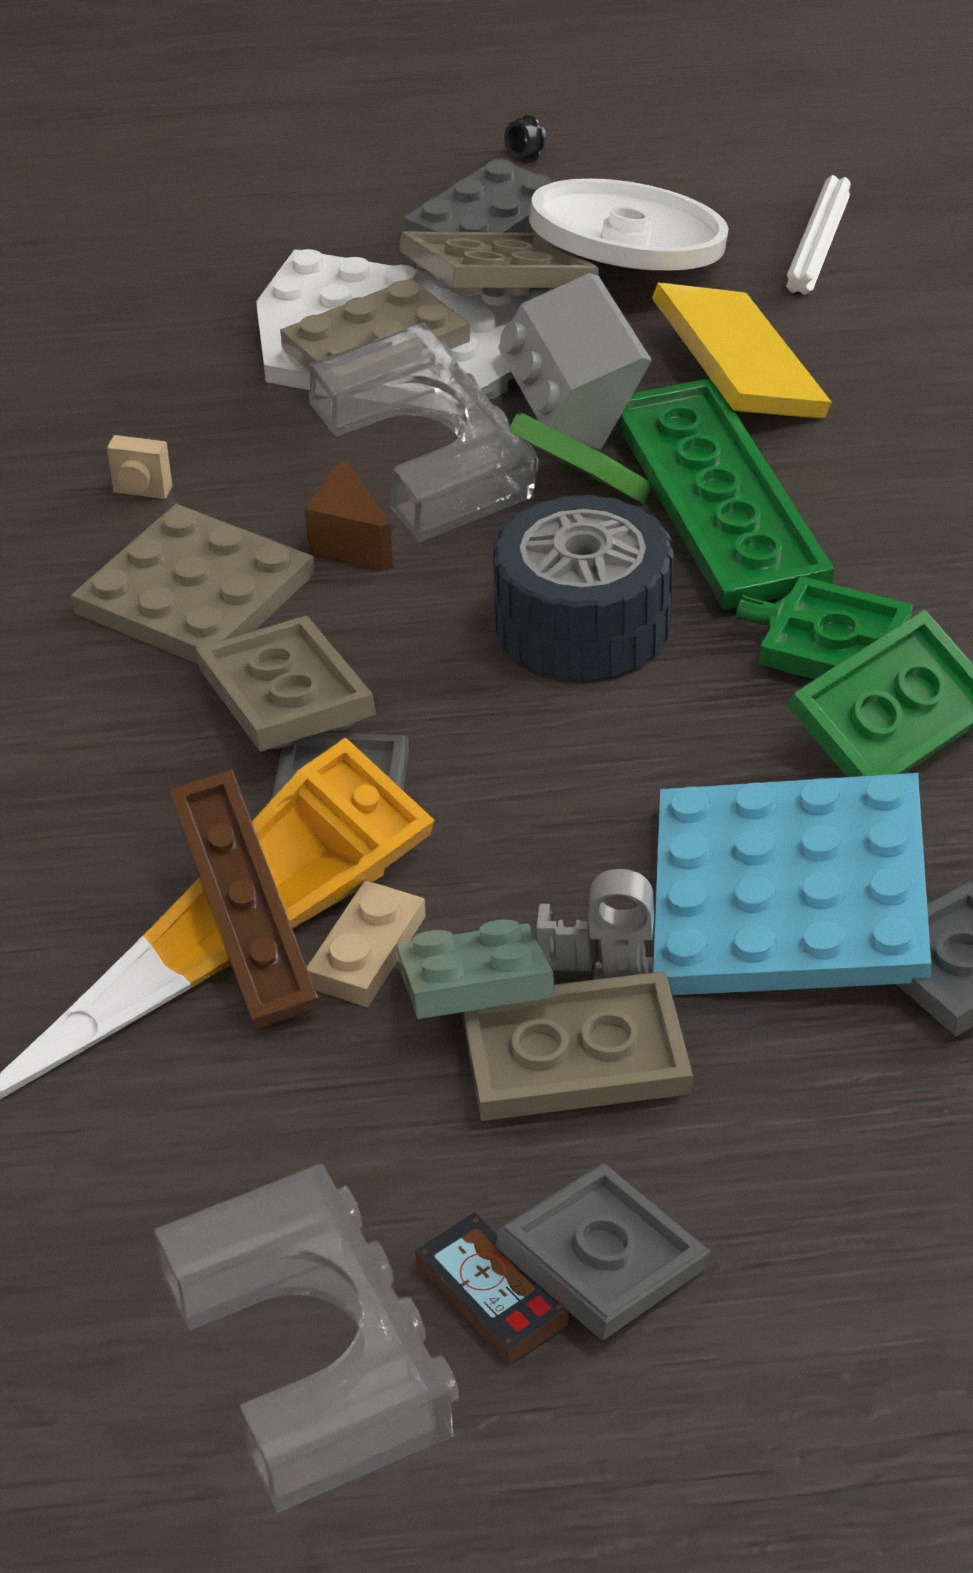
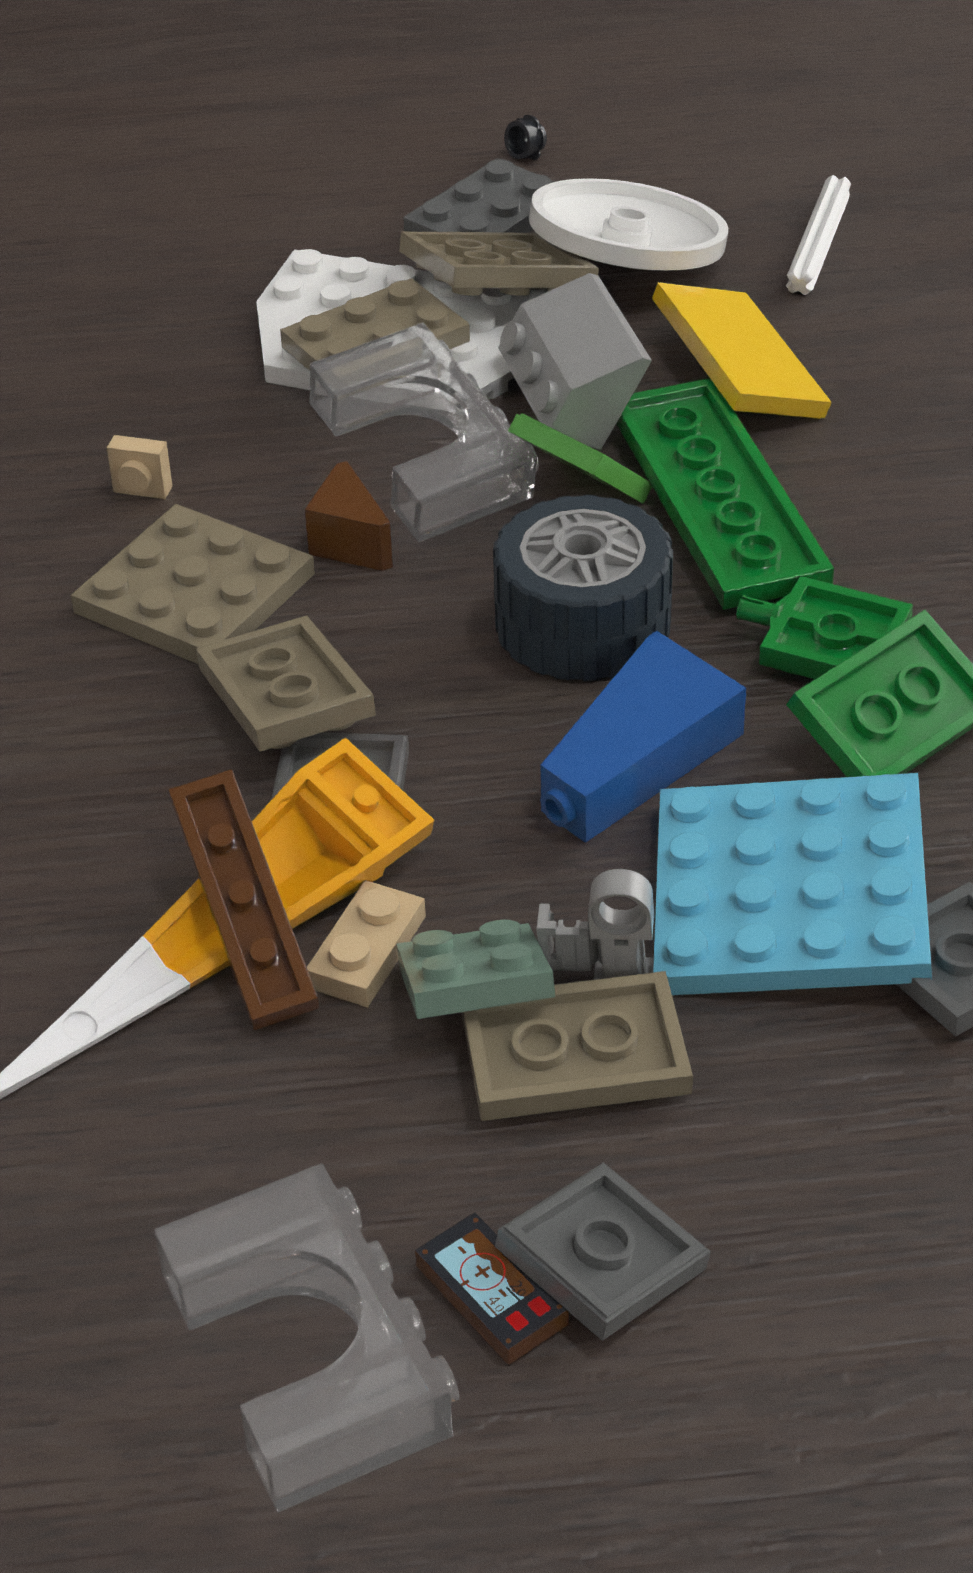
none -> blue slope [540,631,746,843]

